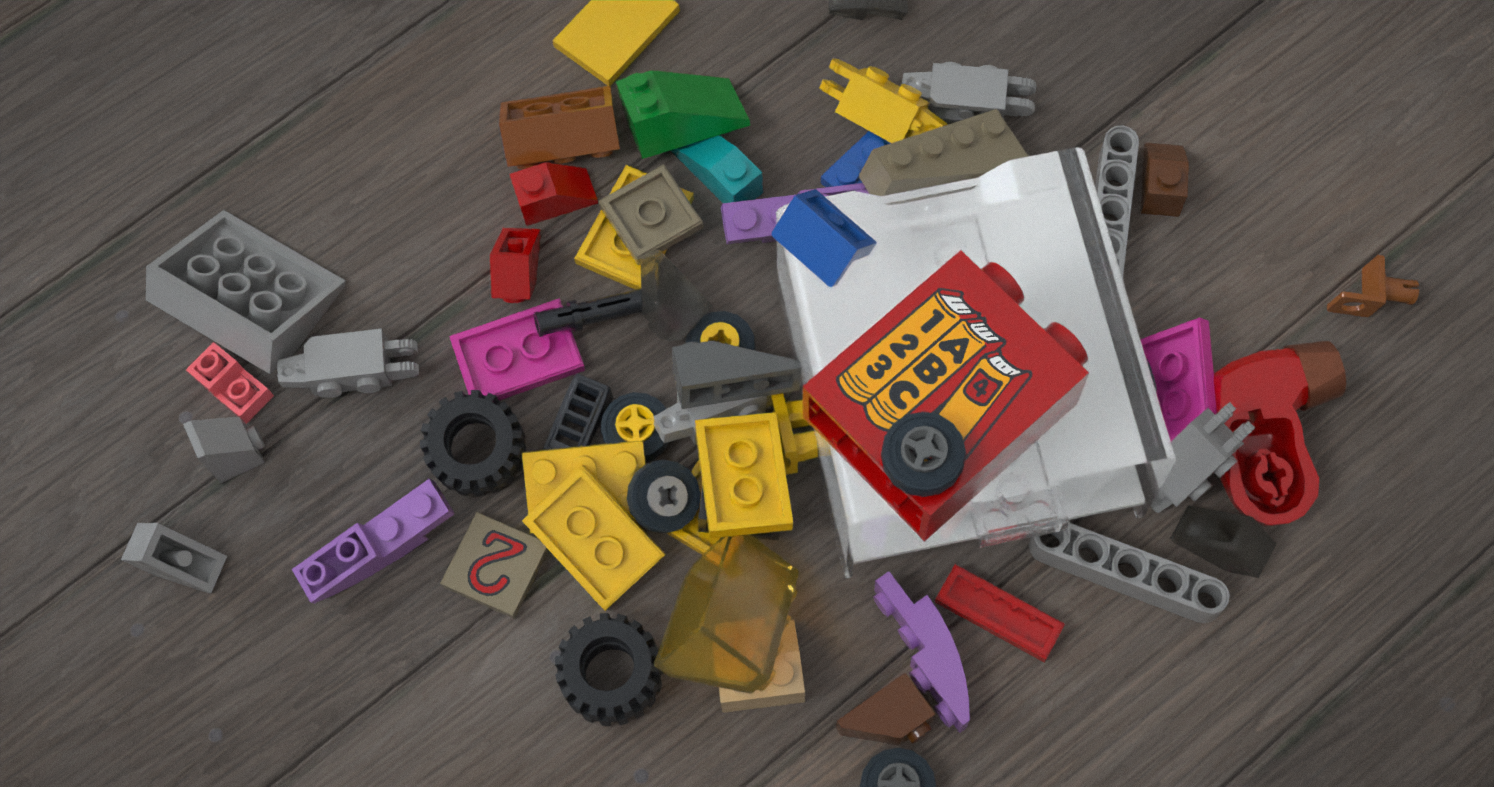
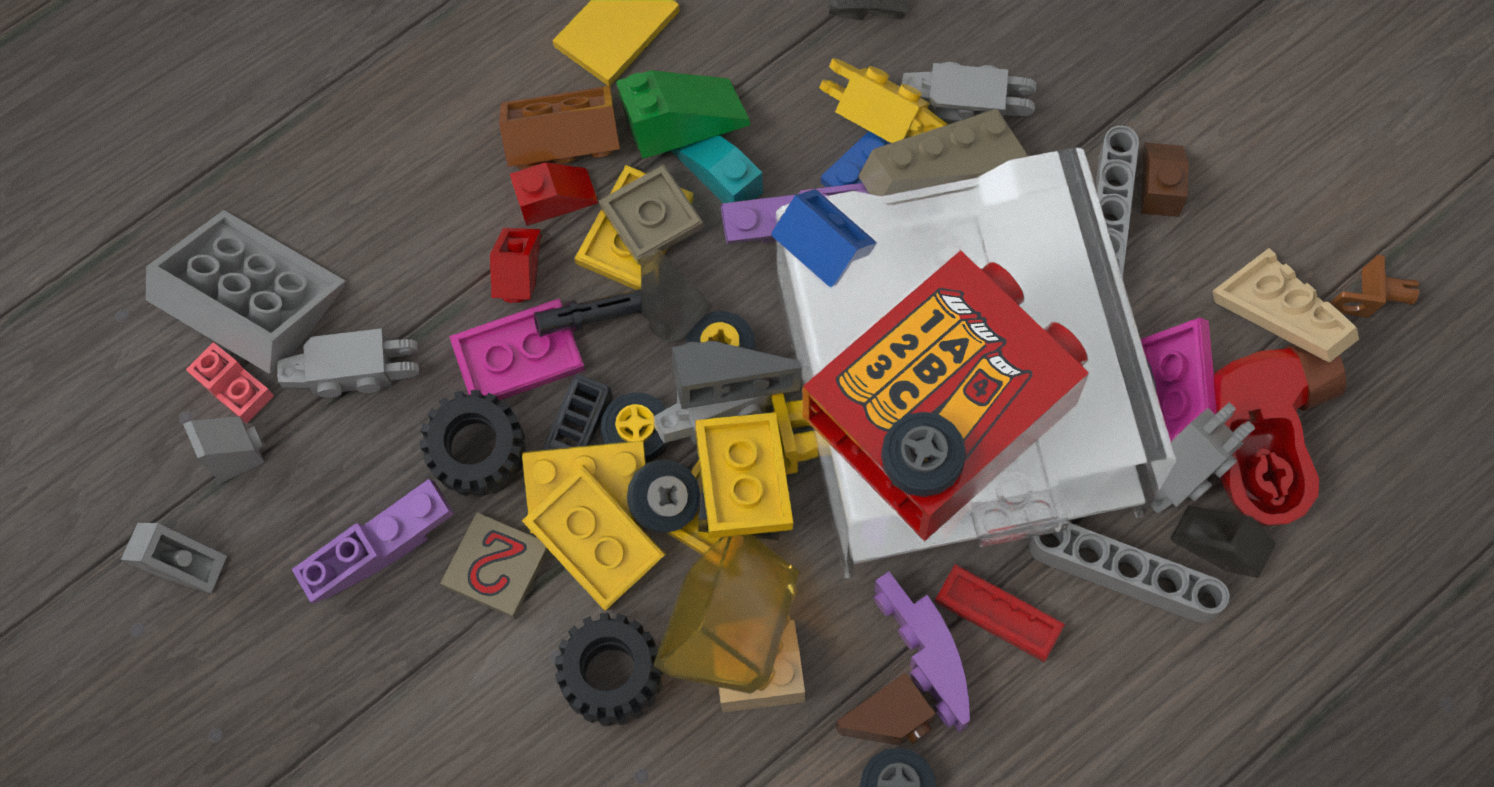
none -> tan wing [1212,248,1359,363]

